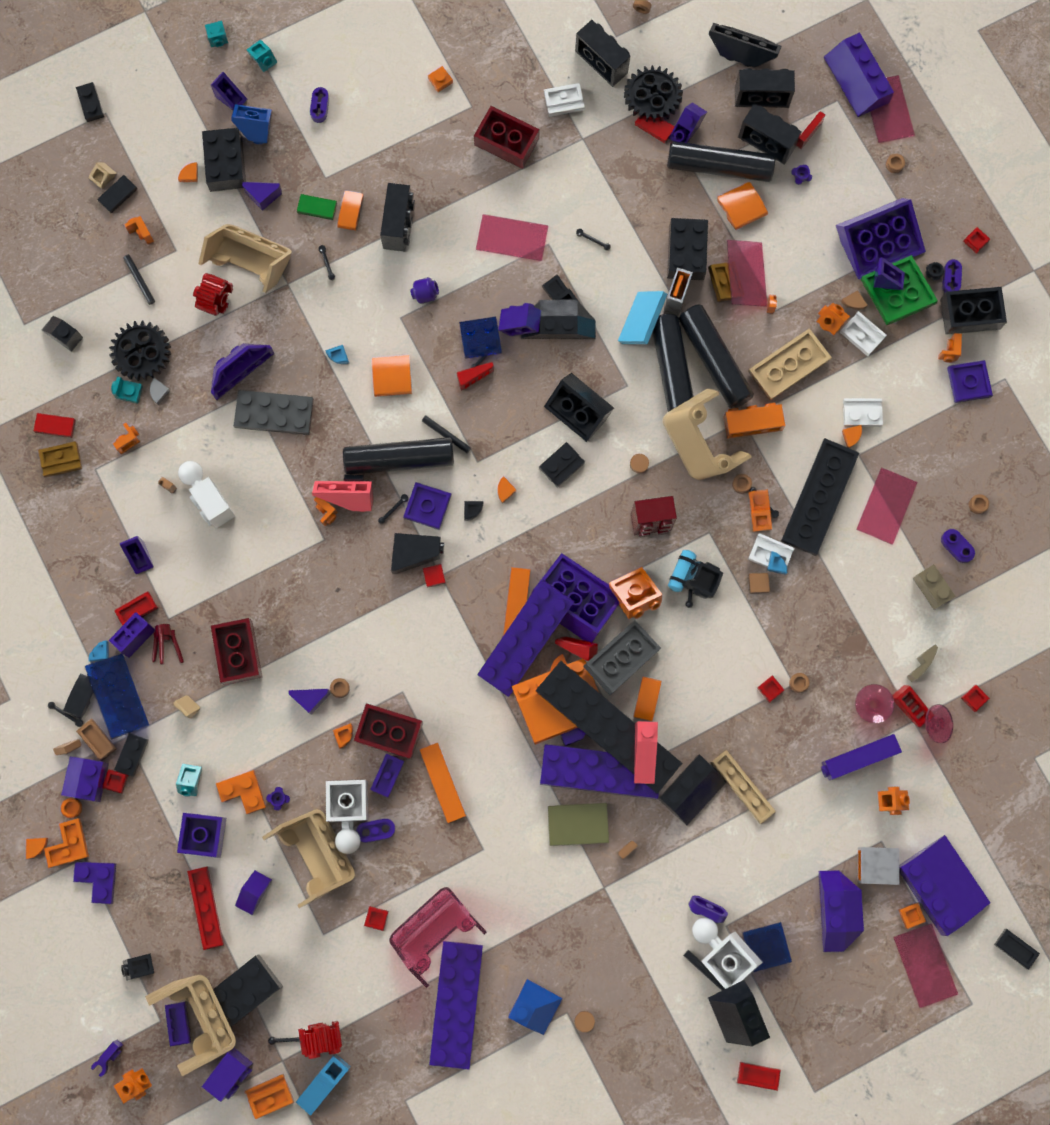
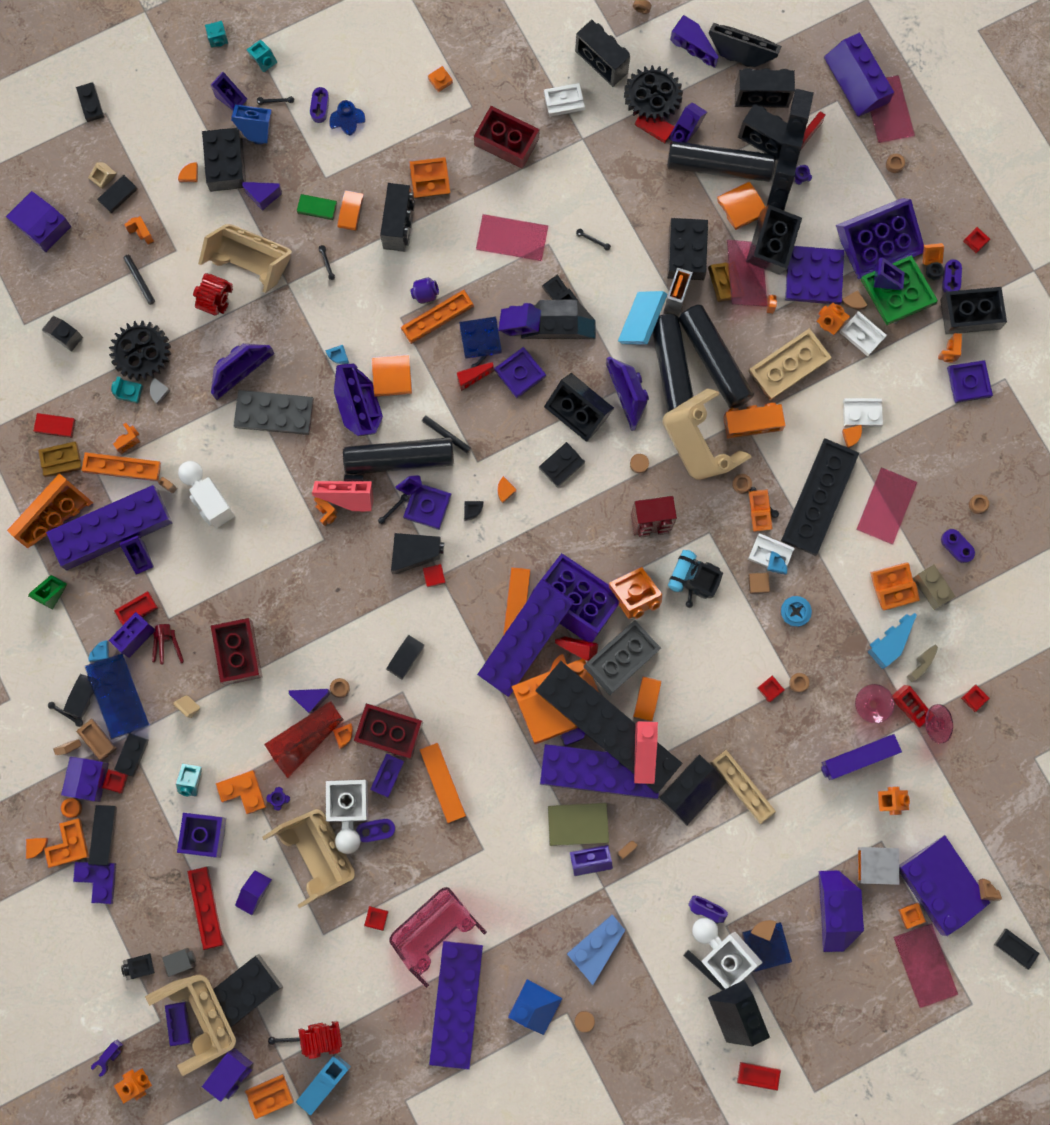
none -> dark purple slope [6,191,71,253]
none -> orange wedge [7,474,93,548]
none -> green slope [28,575,67,610]
none -> dark purple brick [46,485,173,570]
none -> orange plate [81,452,161,481]
none -> black tile [88,805,117,866]
none -> dark grey brick [162,948,196,977]
none -> black hinge [257,96,295,105]
none -> clear red wedge [264,701,344,778]
none -> clear blue plate [329,100,365,136]
none -> dark purple wedge [334,363,383,436]
none -> black slope [386,635,424,679]
none -> dark purple slope [396,475,422,496]
none -> orange tile [401,290,474,344]
none -> orange slope [410,157,450,198]
none -> dark purple plate [494,347,546,399]
none -> medium blue wing [567,914,625,985]
none -> dark purple slope [570,845,613,876]
none -> dark purple wedge [605,357,649,431]
none -> dark purple slope [670,15,719,68]
none -> black brick [746,205,802,275]
none -> medium nougat tile [750,920,776,941]
none -> black arch [766,89,814,210]
none -> dark azure gear [781,596,812,627]
none -> dark purple plate [785,246,844,305]
none -> dark azure slope [867,613,917,669]
none -> orange slope [870,562,920,611]
none -> orange plate [923,243,944,265]
none -> medium nougat tile [978,878,1002,901]

